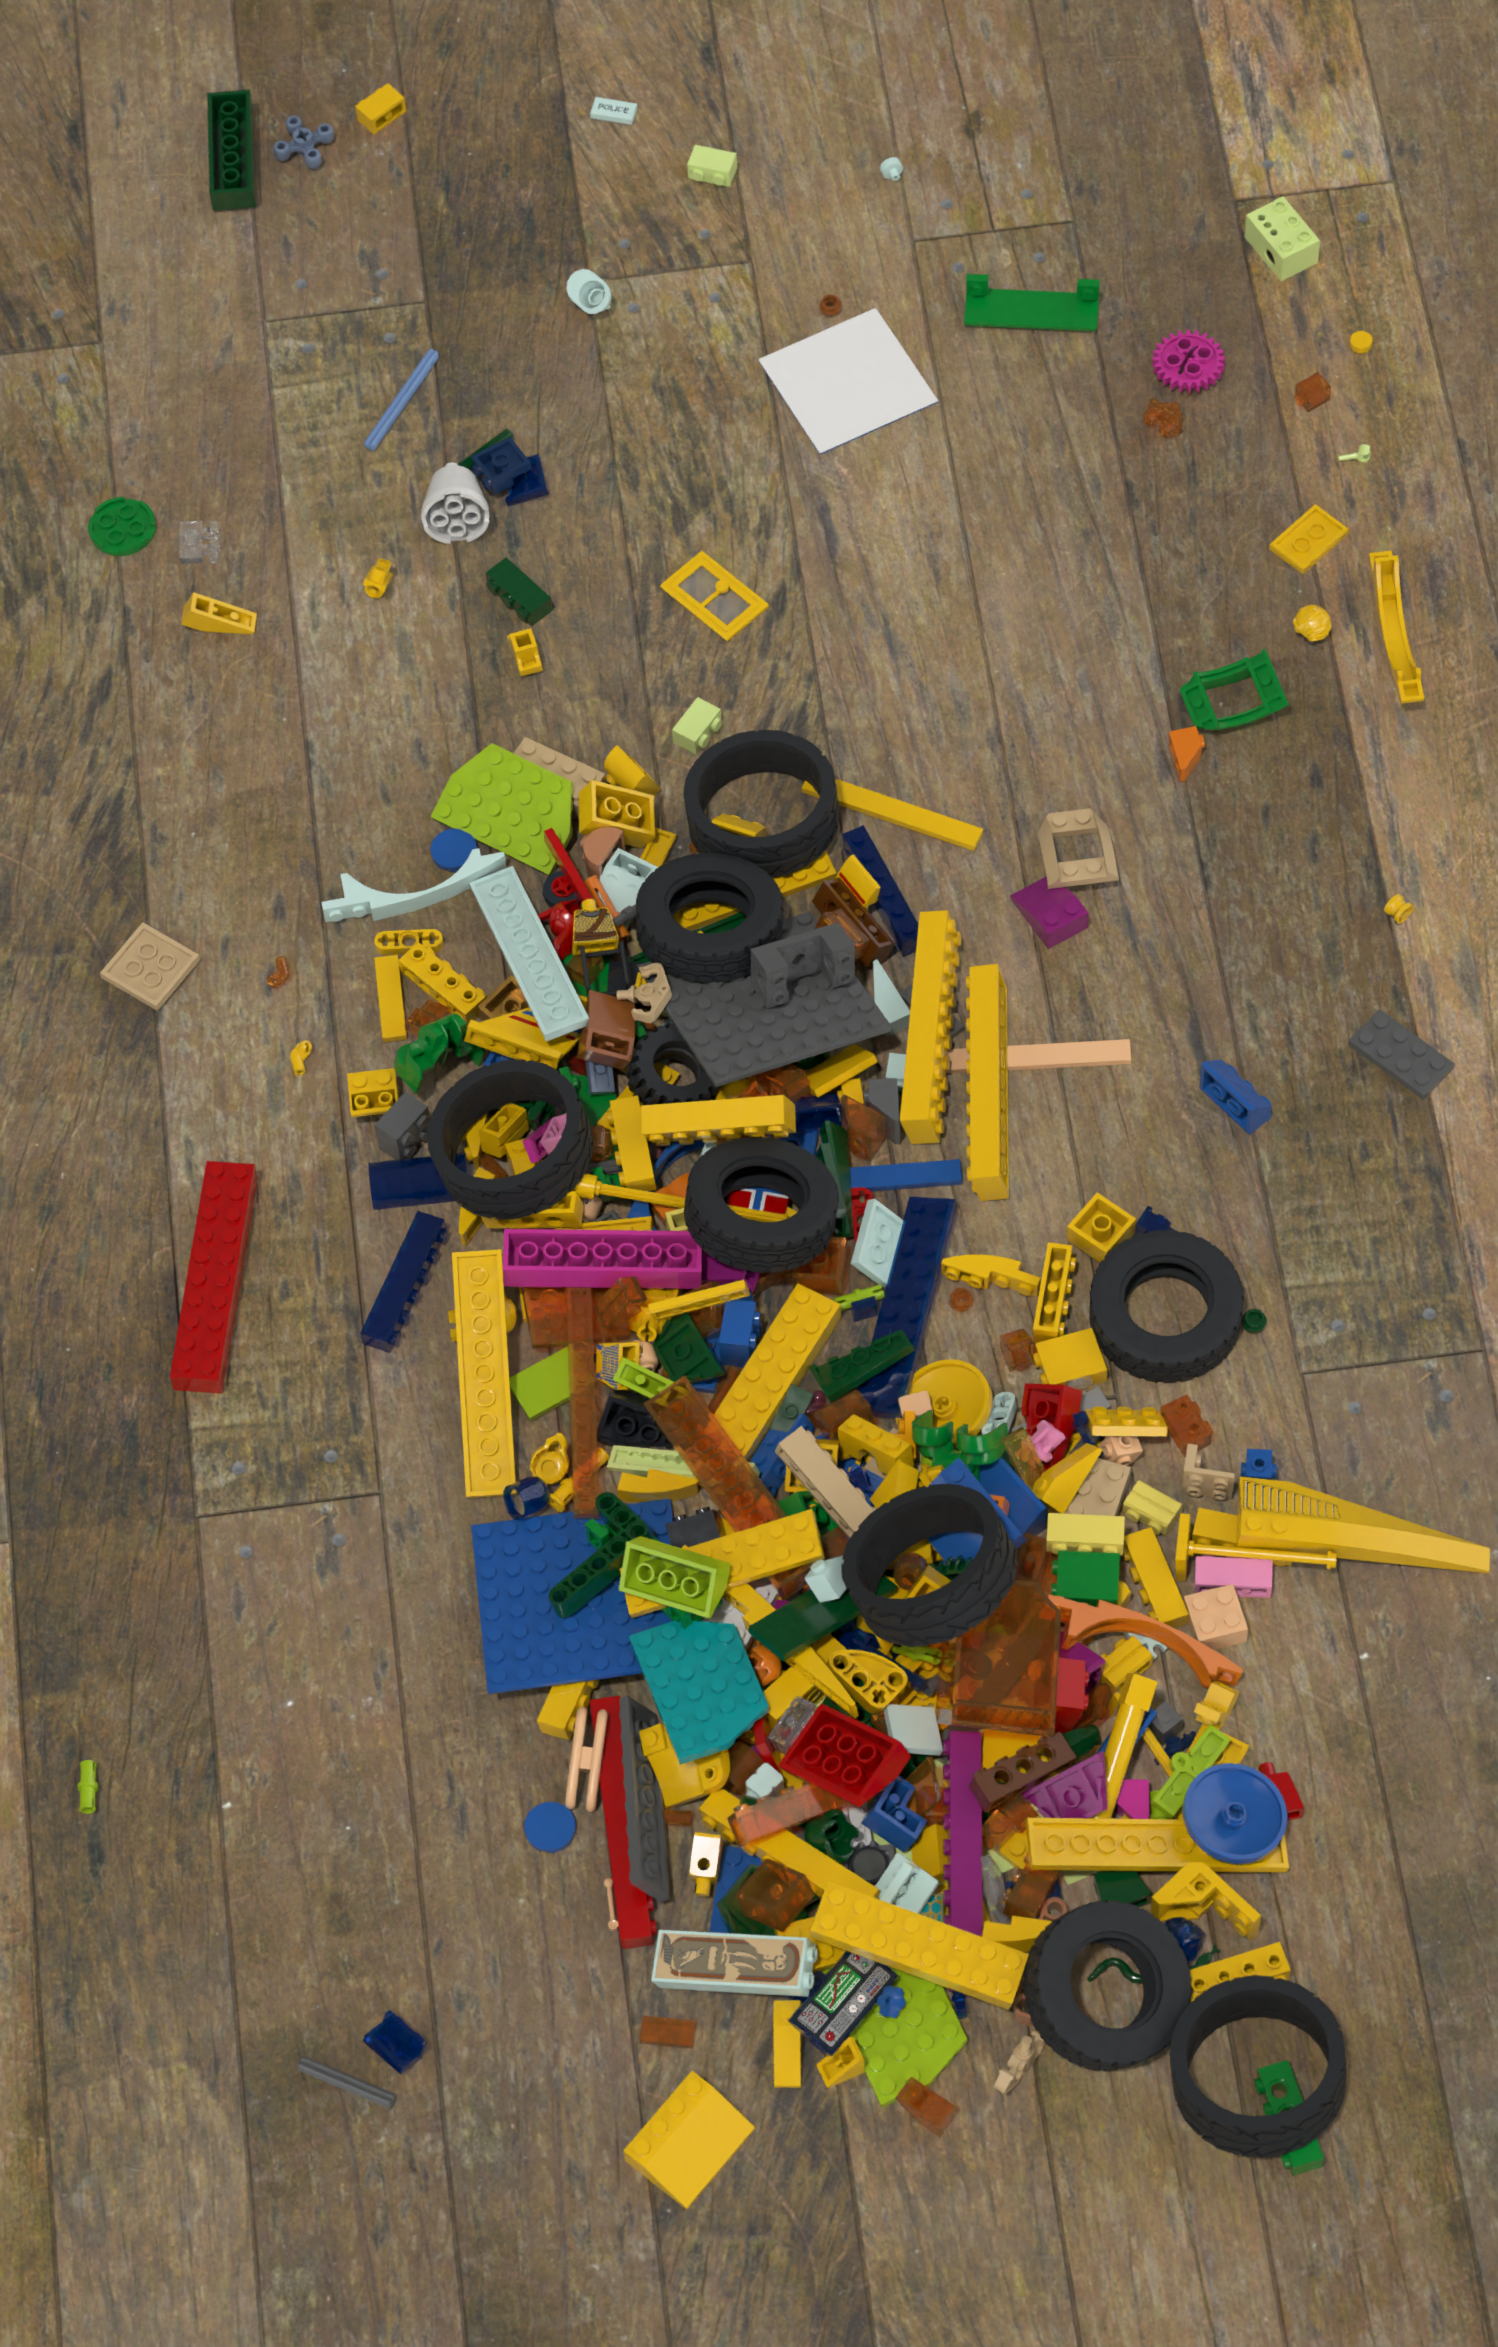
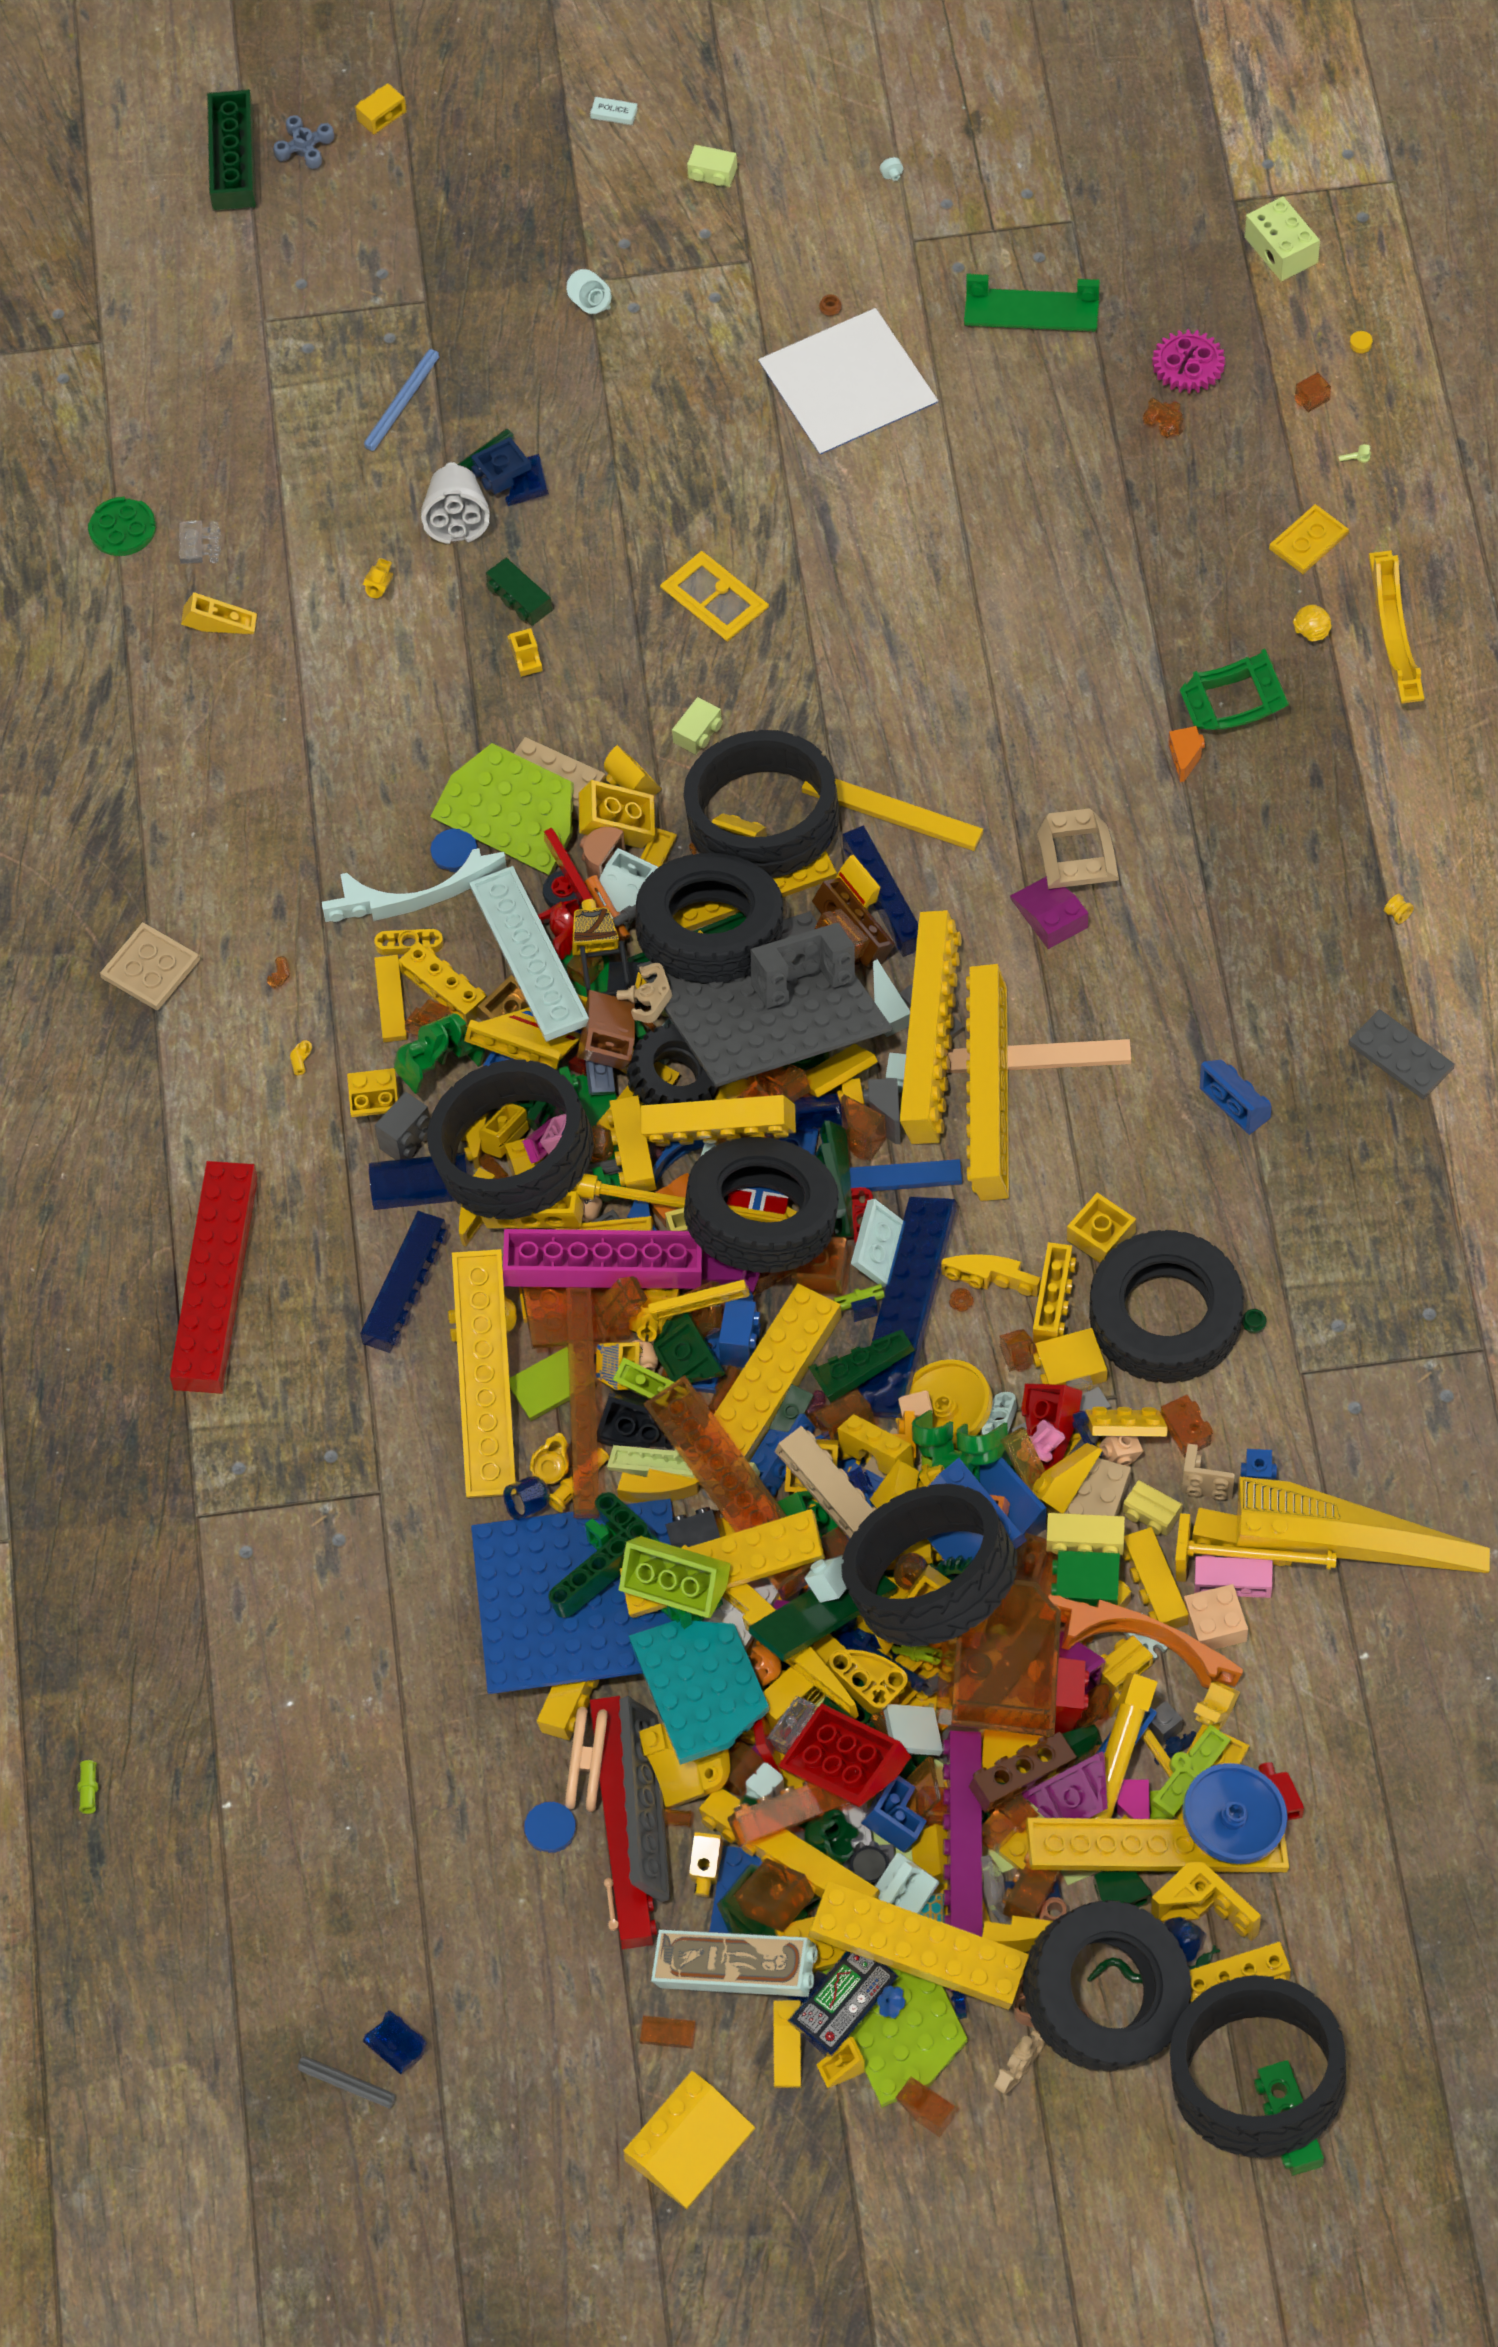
clear blue brick [1135,1206,1175,1235] -> none

